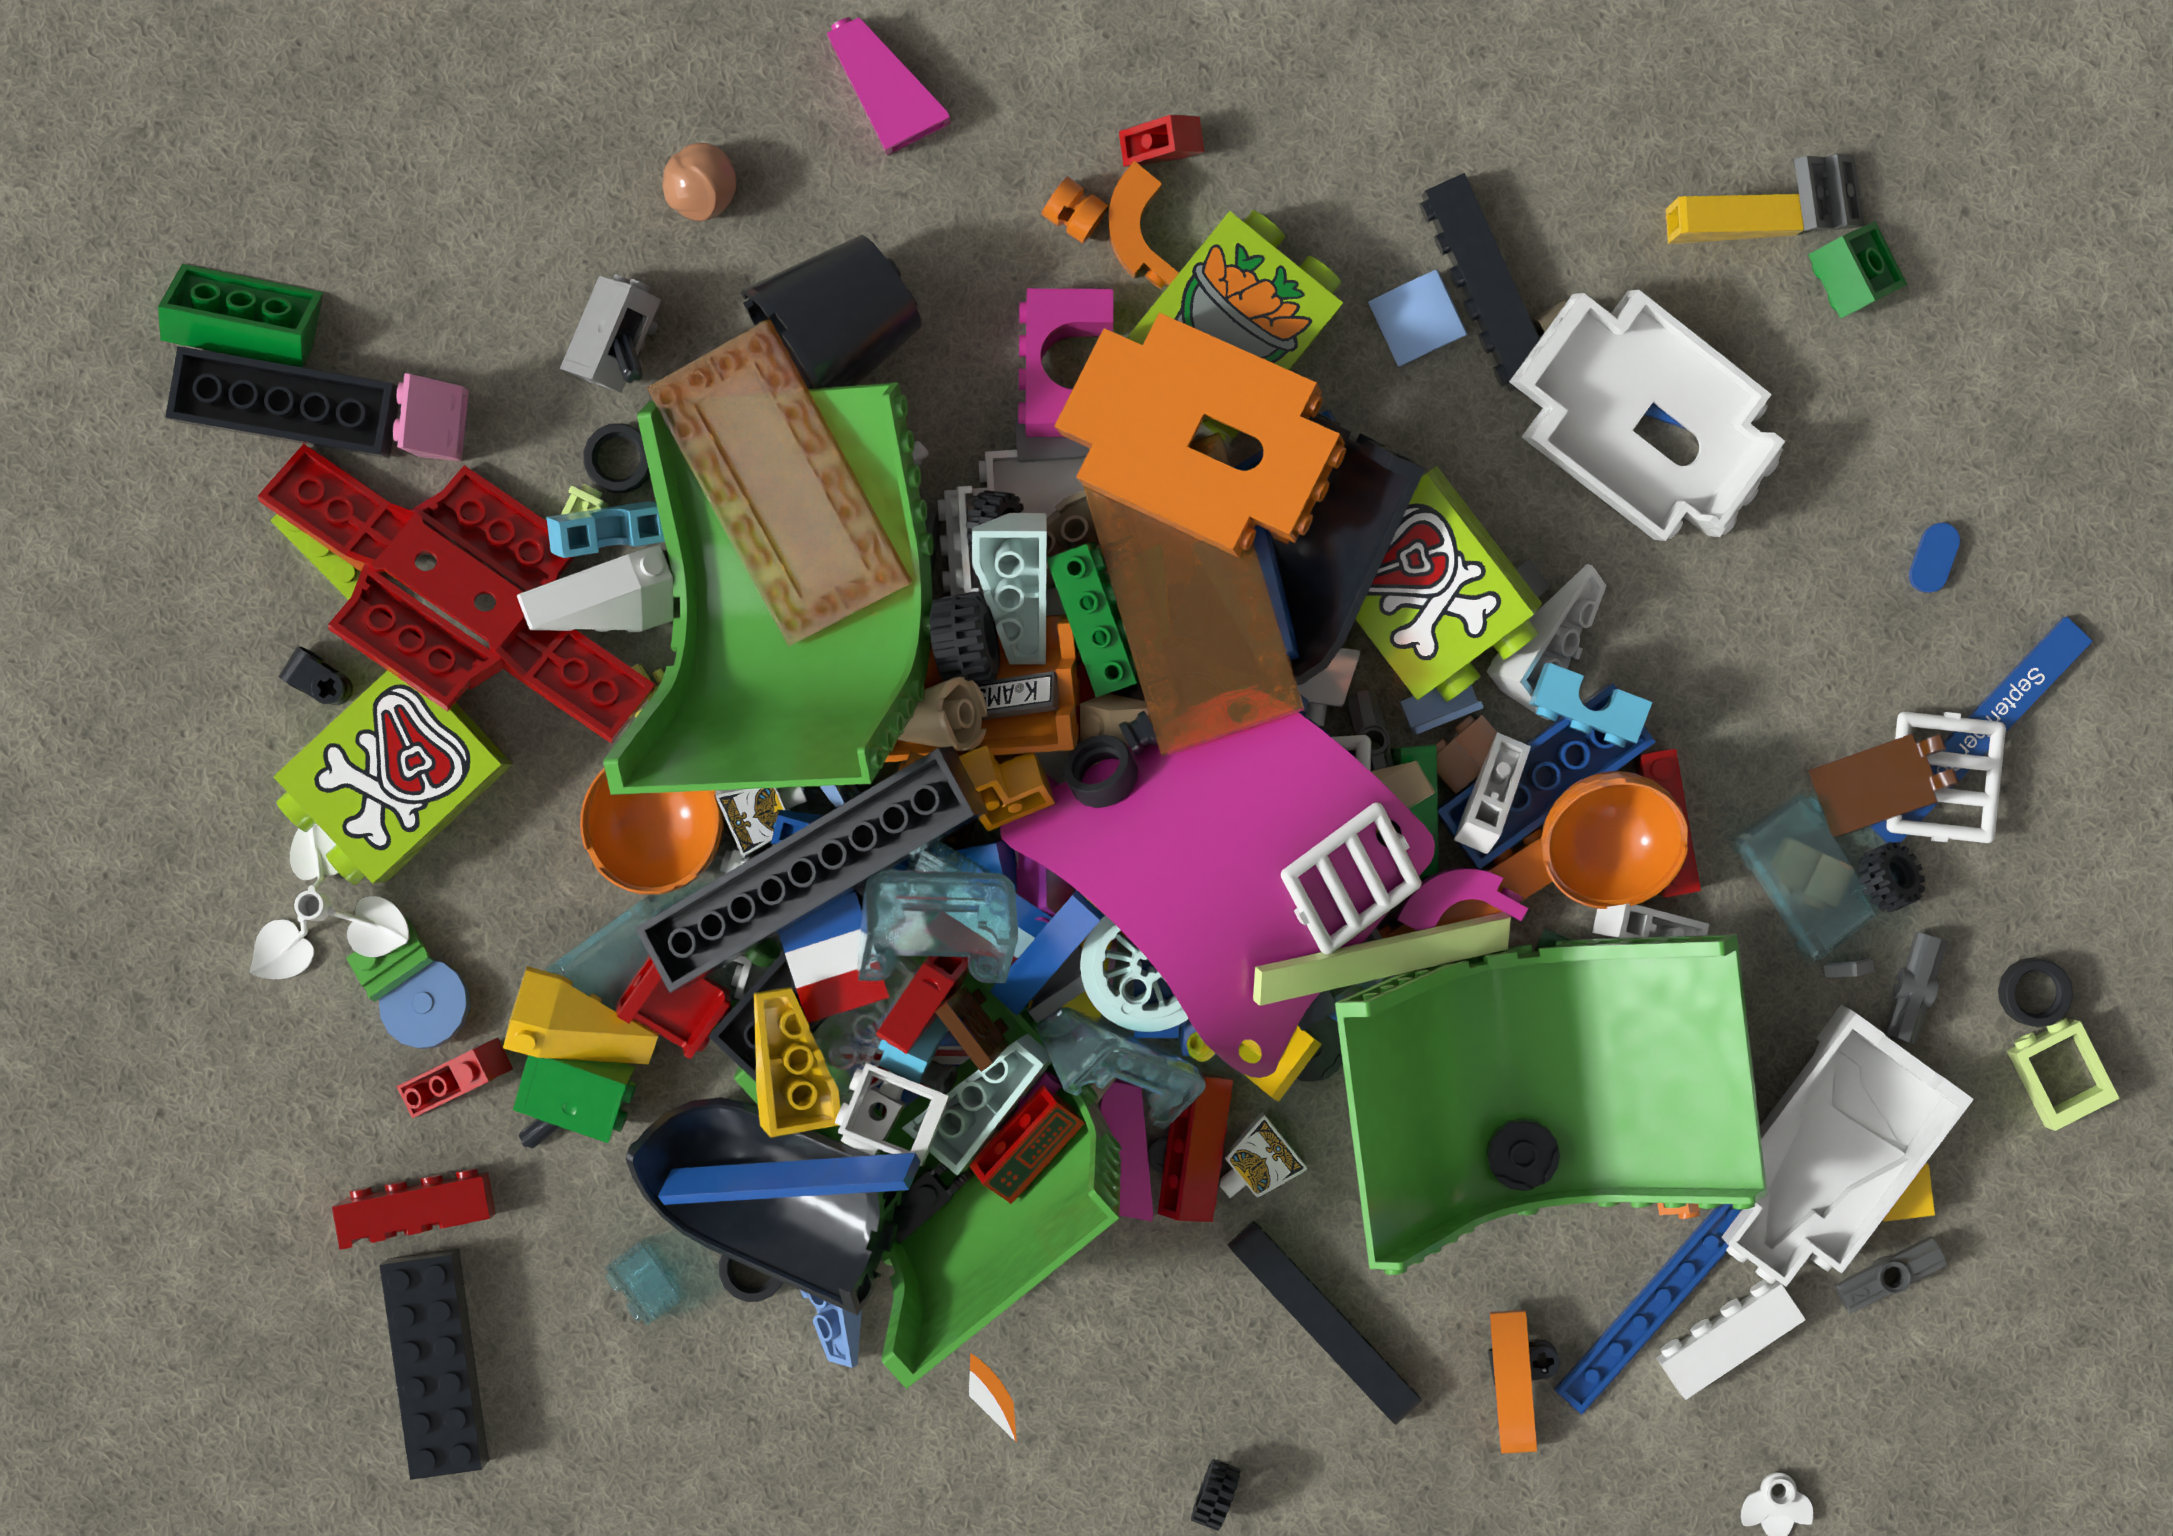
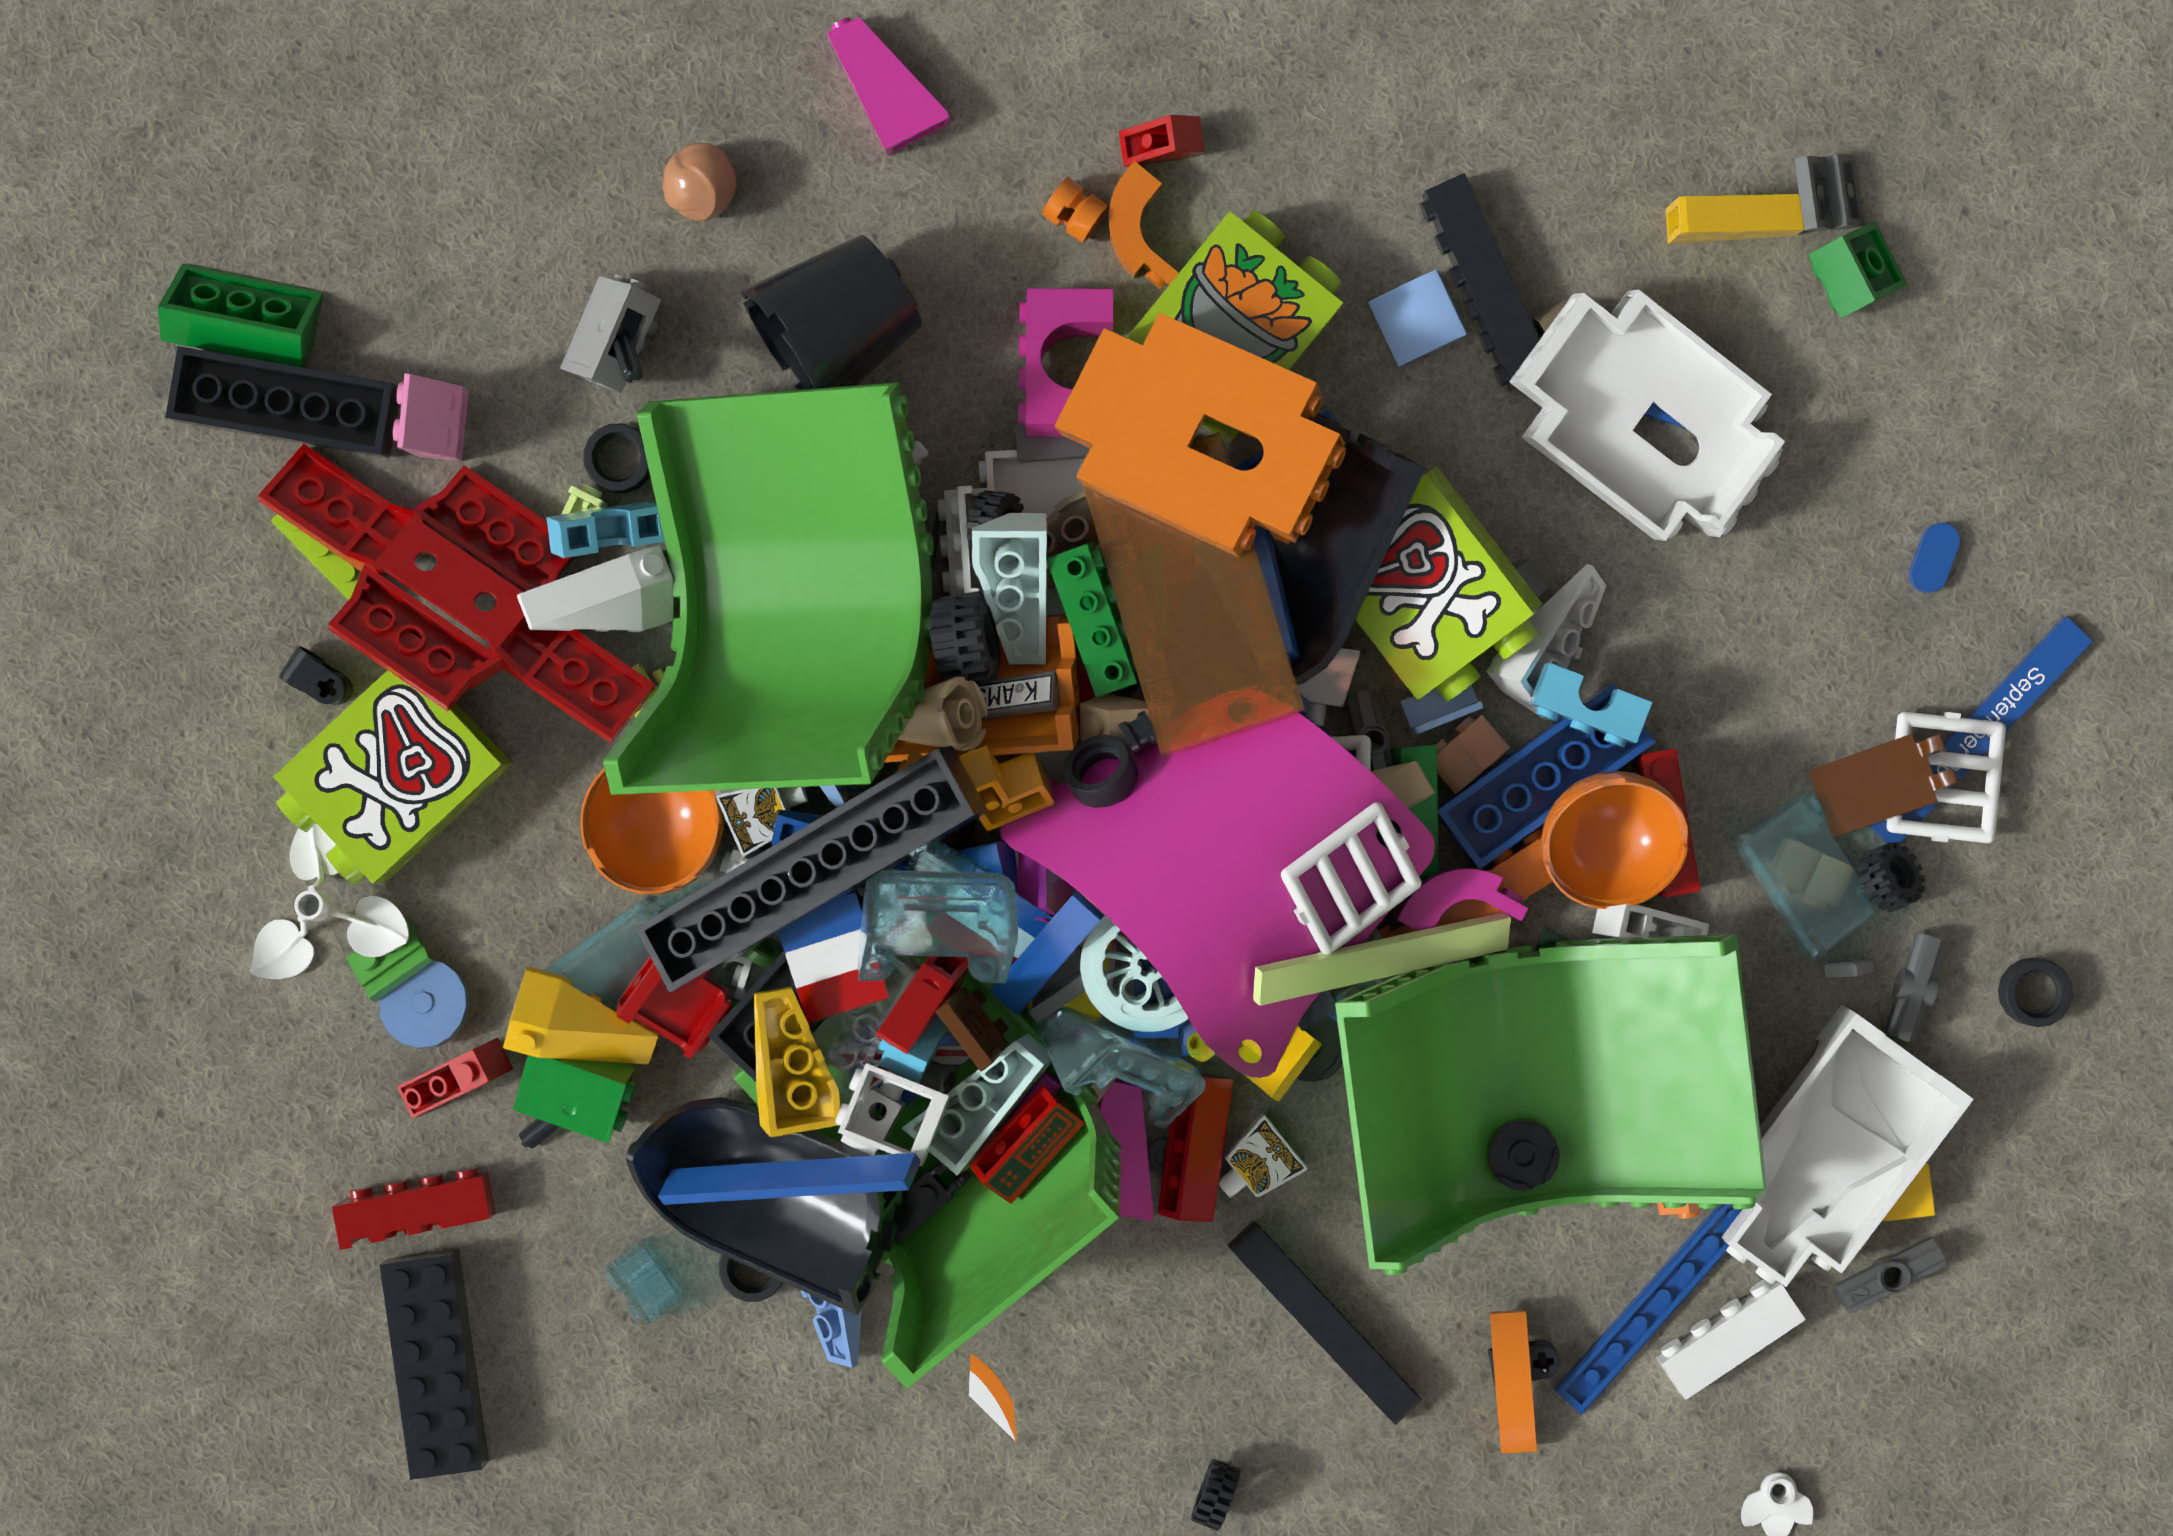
clear orange tile [647,319,913,646] -> none
white slope [1454,732,1531,854] -> none
yellowish green window [2007,1017,2120,1131] -> none

